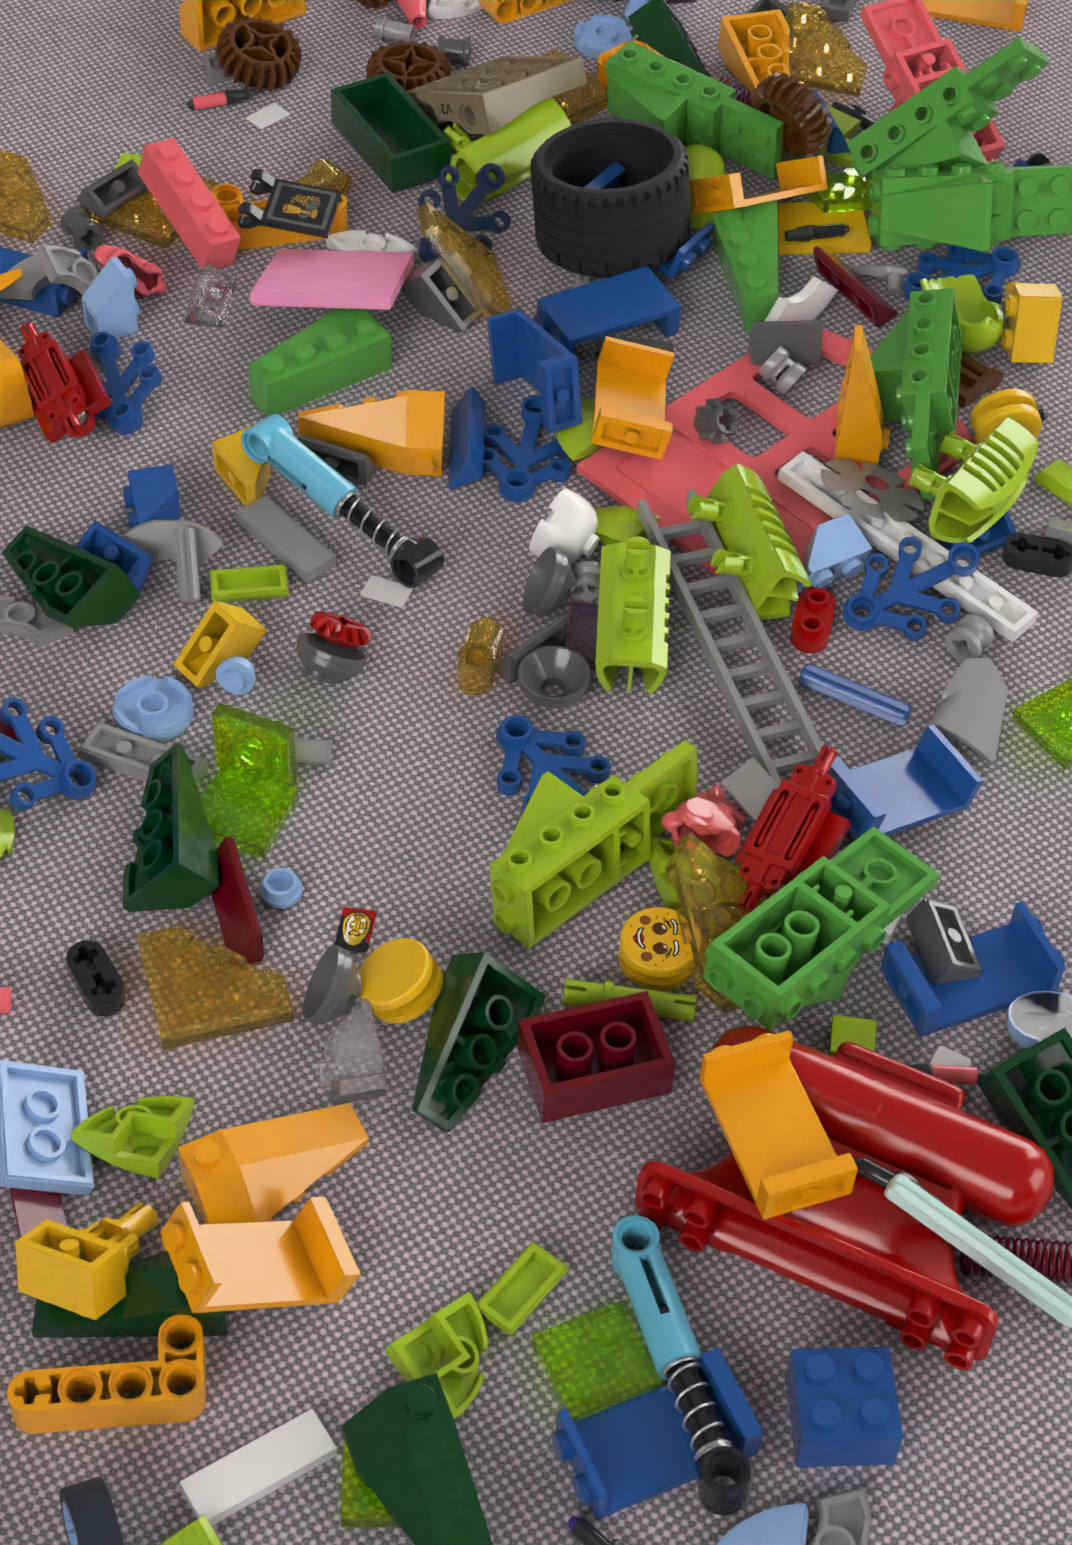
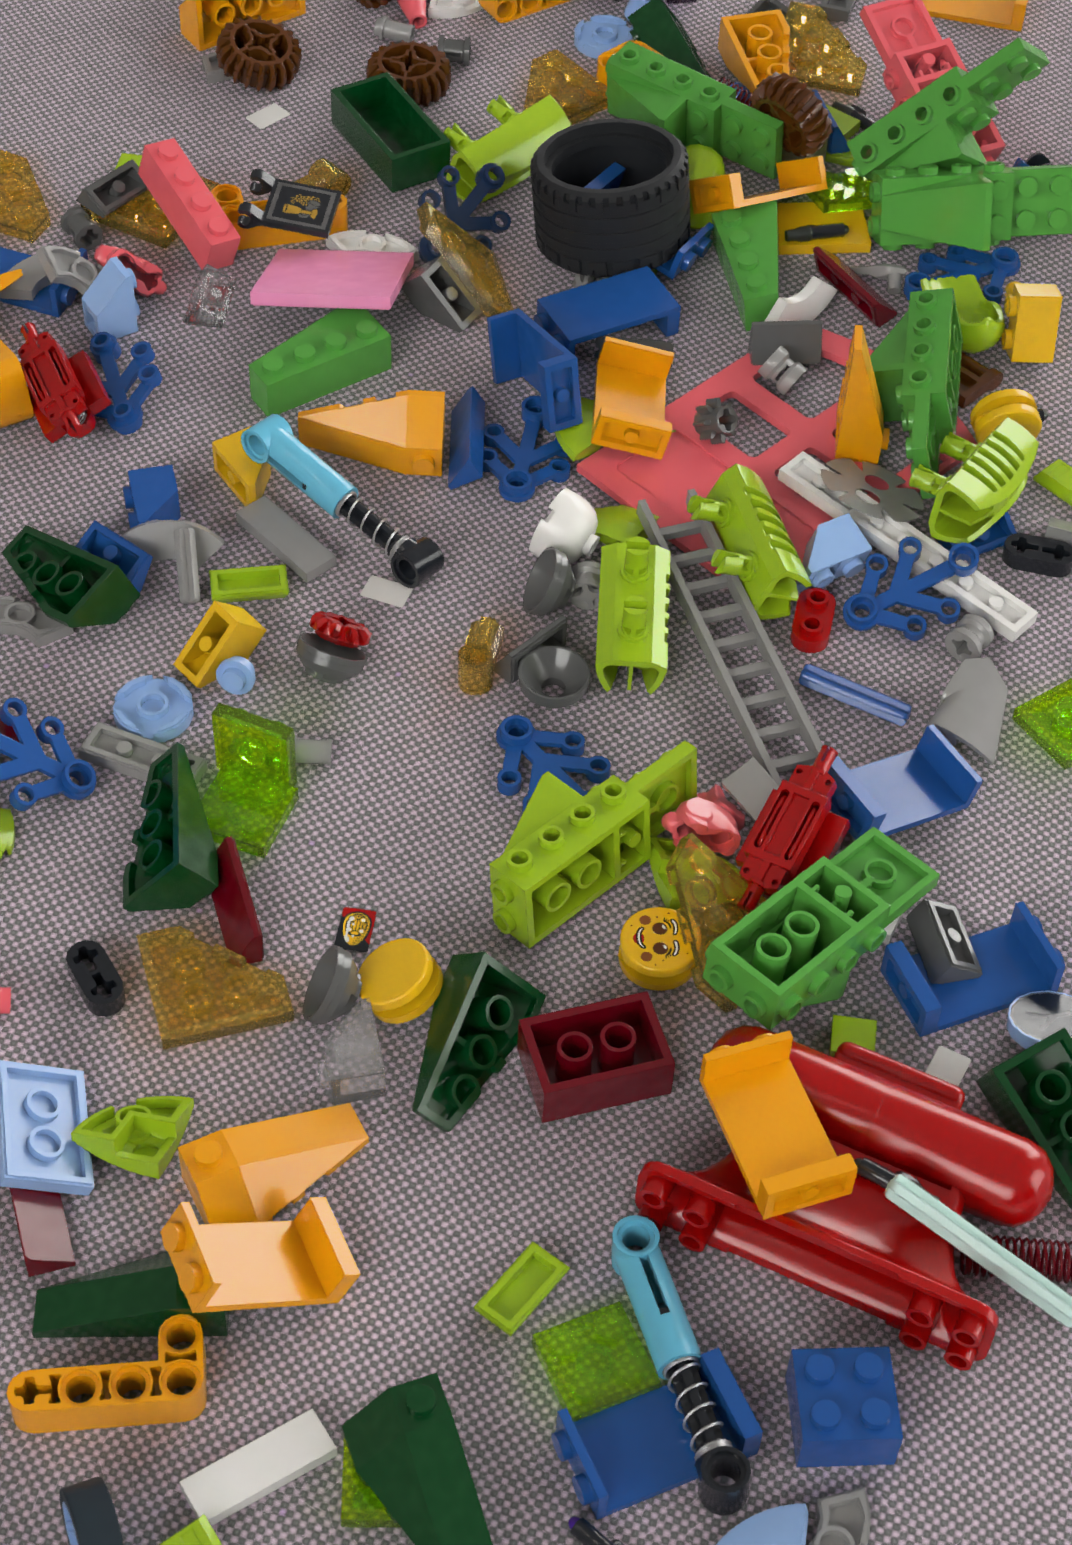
yellow brick [15,1202,158,1320] -> none
piece [187,89,250,110] -> none
light blue plate [260,868,302,909] -> none
dark grey slope [298,435,376,485] -> none
lime brick [384,1291,488,1419] -> none
dark tan piece [406,56,587,134] -> none
lime pin [562,978,696,1023] -> none
clear purple tile [565,602,598,671] -> none
coral piece [908,1063,984,1085] -> none

